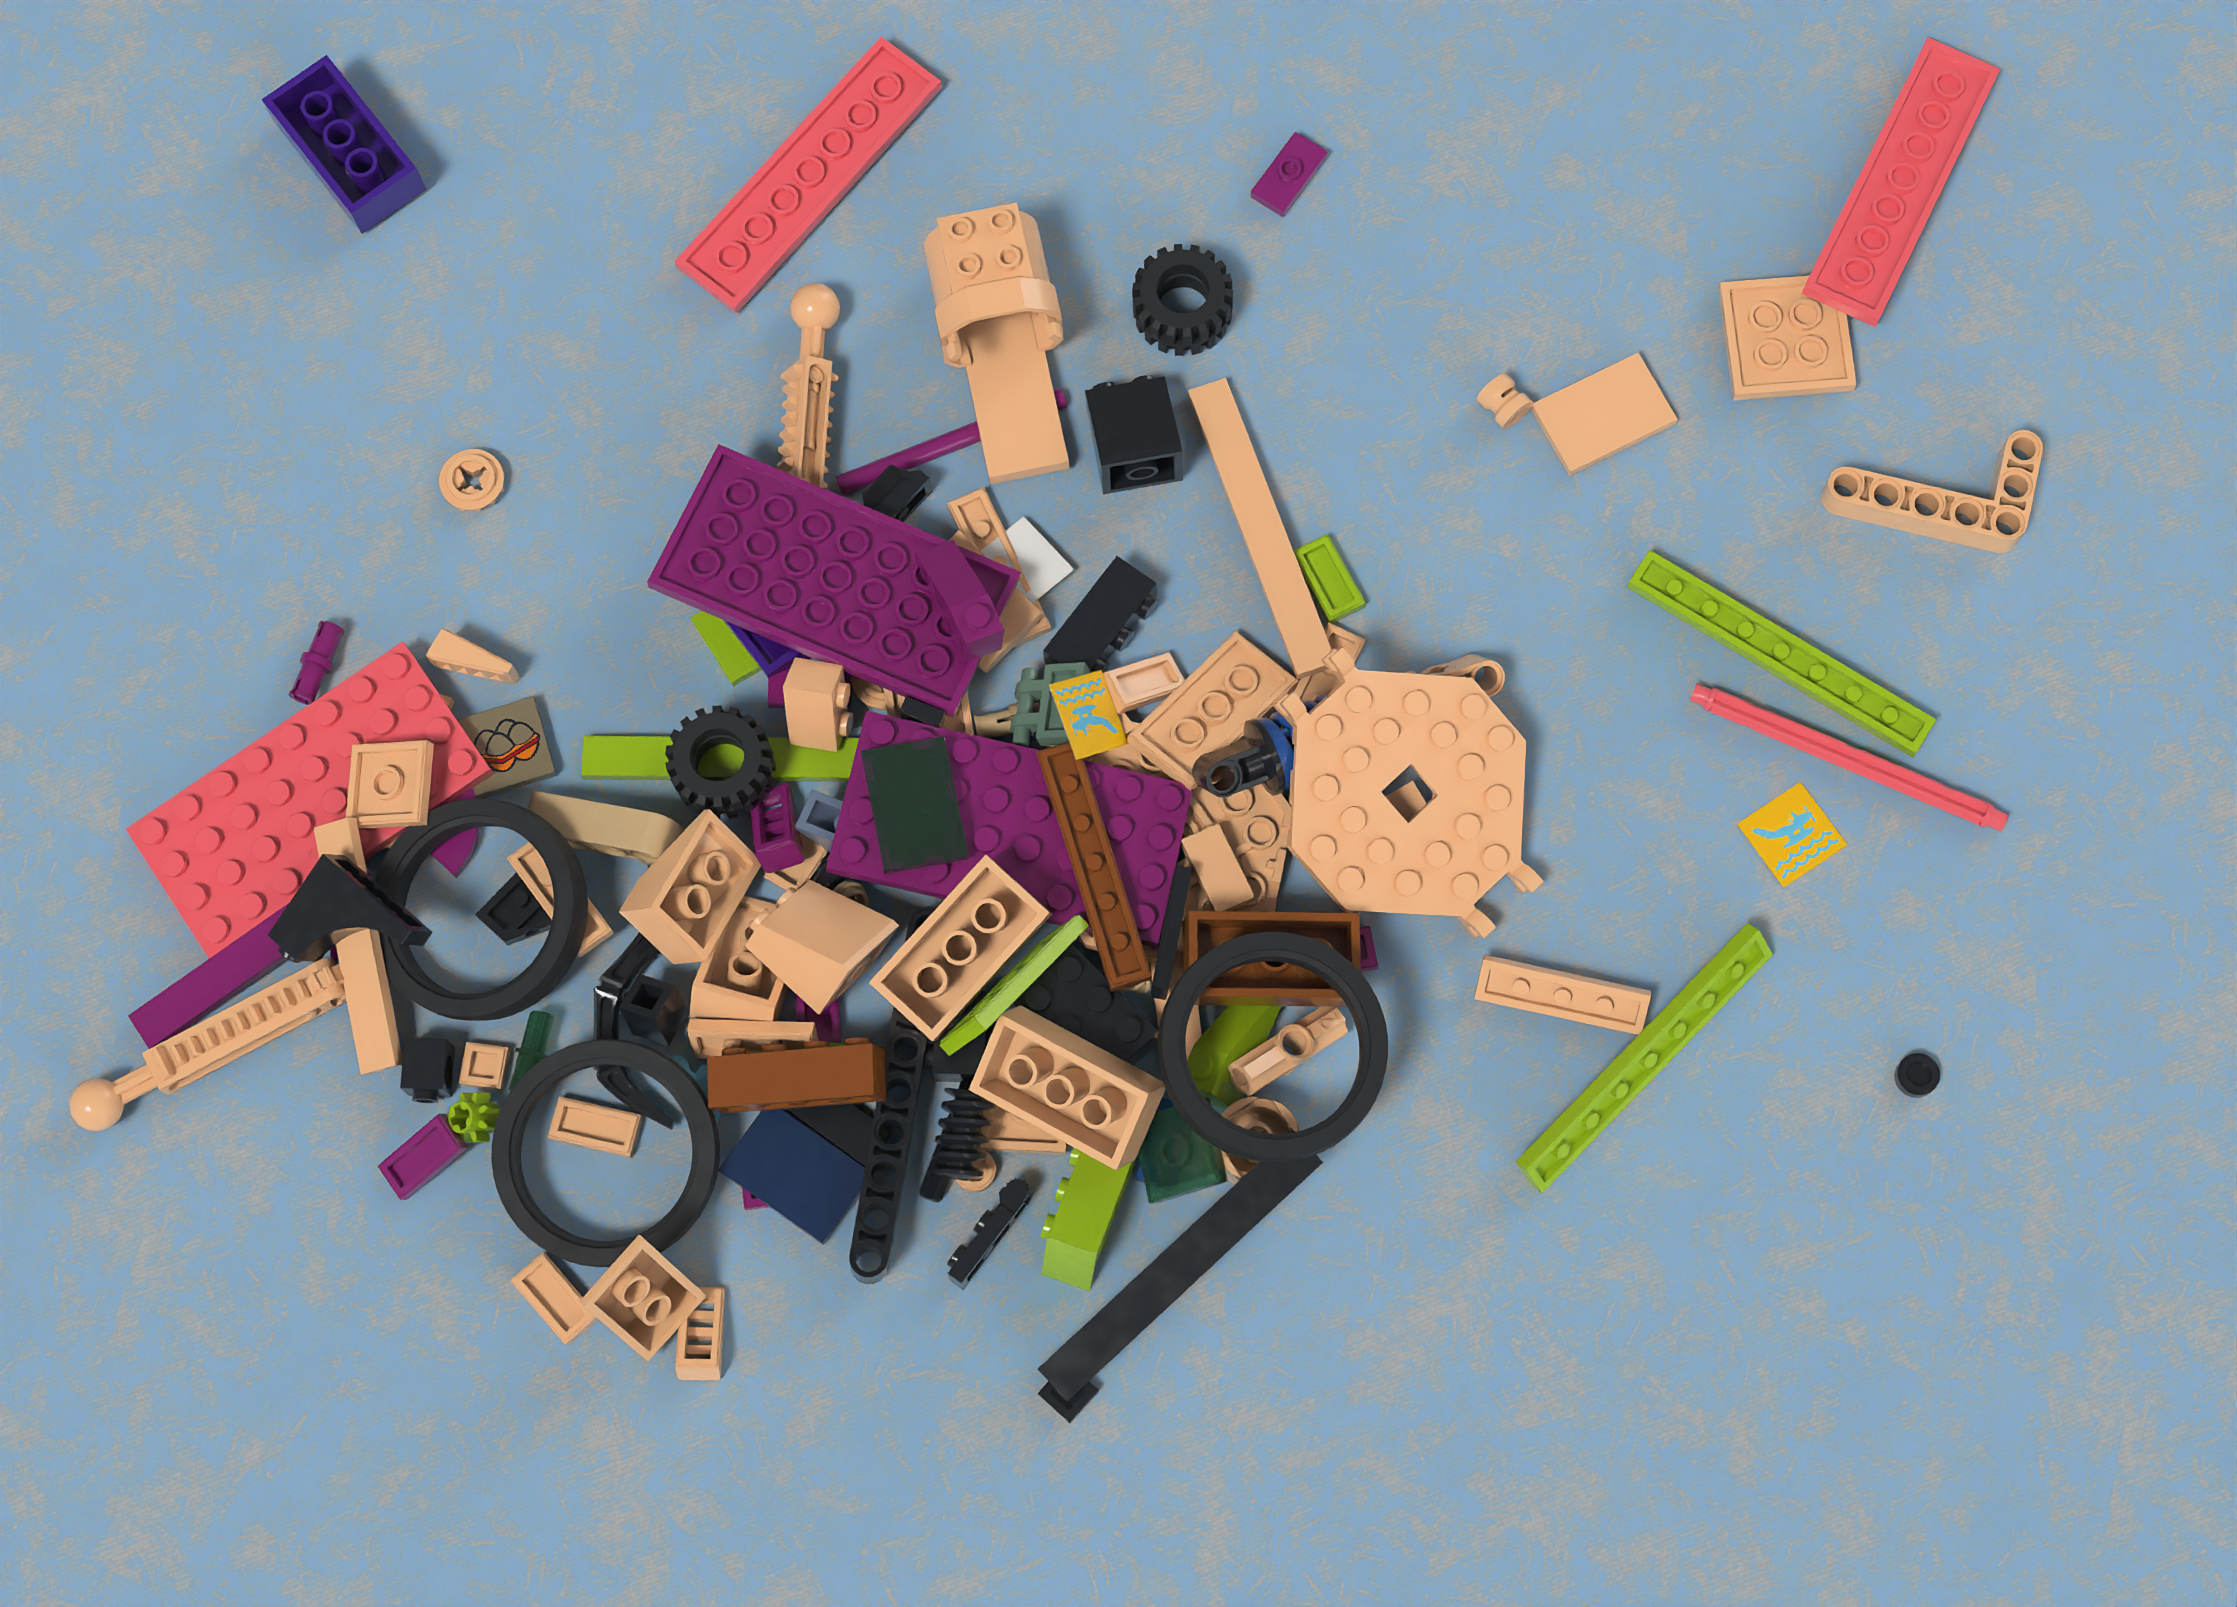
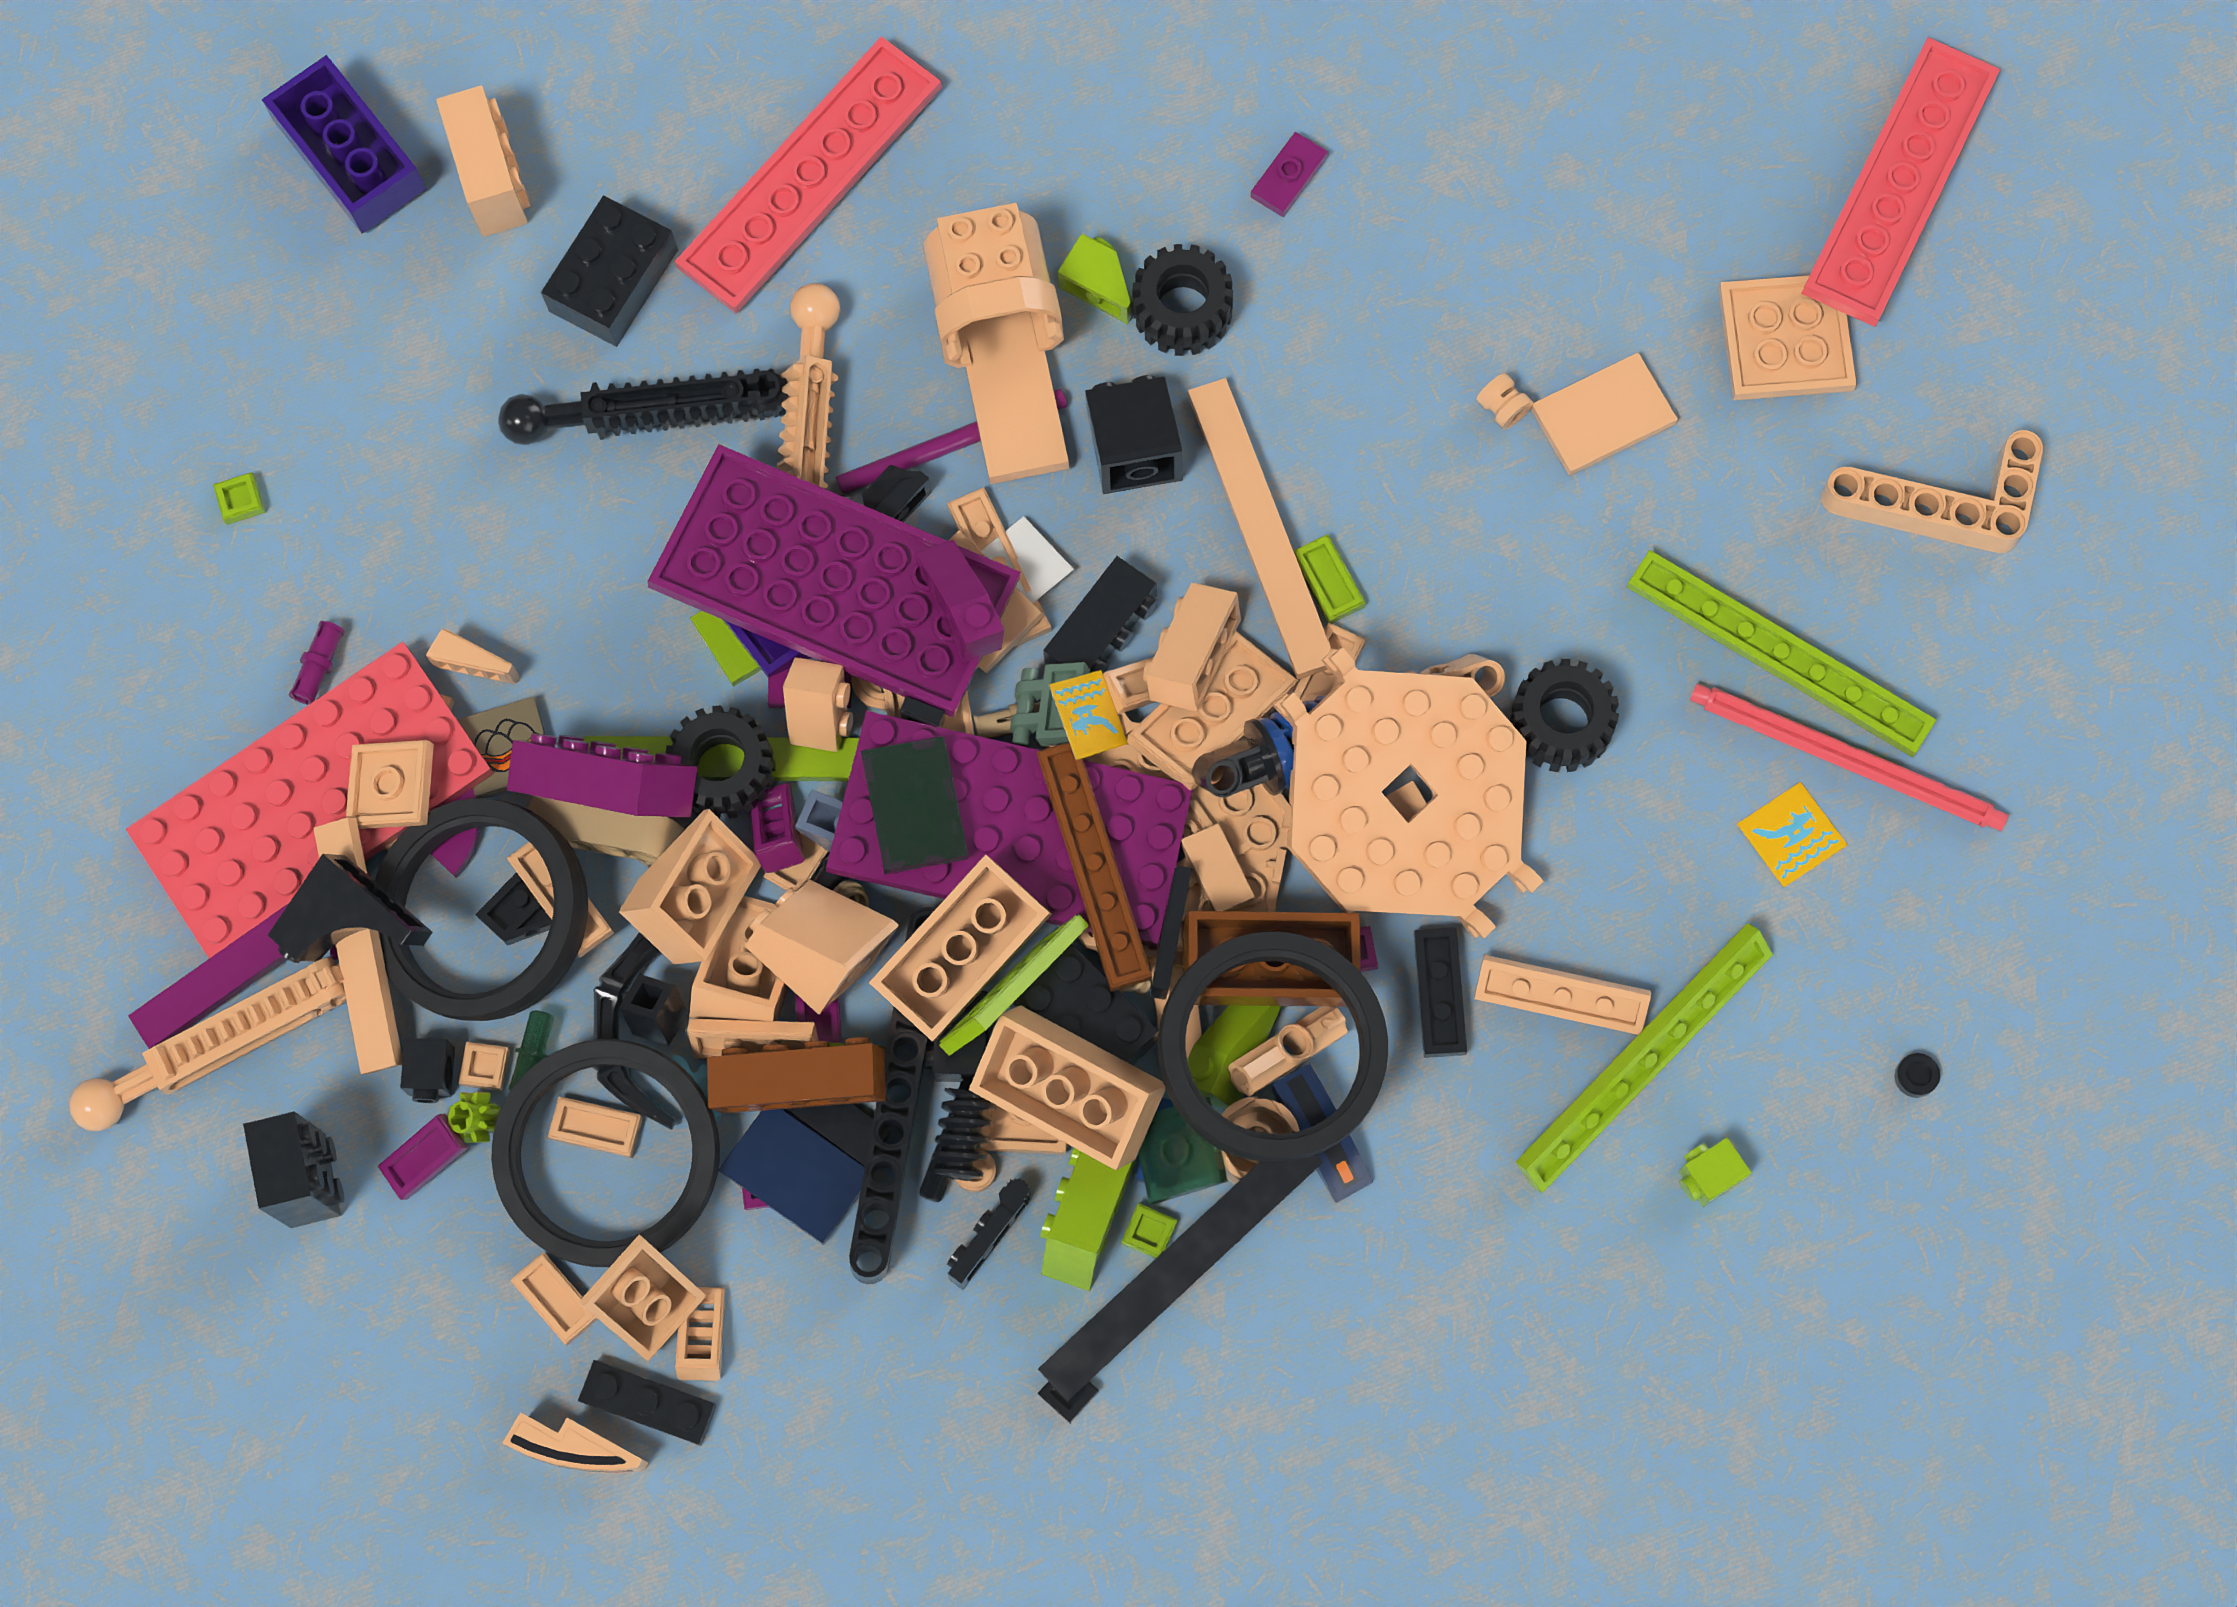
light nougat gear [439,449,505,512] -> none
none -> lime tile [213,472,266,525]
none -> black brick [243,1111,345,1228]
none -> light nougat brick [436,85,531,237]
none -> black gear [498,368,789,445]
none -> light nougat slope [503,1412,649,1474]
none -> magenta brick [507,733,697,817]
none -> black brick [541,195,678,347]
none -> black plate [578,1360,717,1446]
none -> lime slope [1057,233,1131,325]
none -> lime tile [1121,1203,1177,1259]
none -> light nougat brick [1143,582,1241,712]
none -> dark blue slope [1272,1063,1373,1203]
none -> black plate [1413,928,1467,1058]
none -> black tyre [1510,659,1619,772]
none -> lime brick [1679,1137,1752,1207]

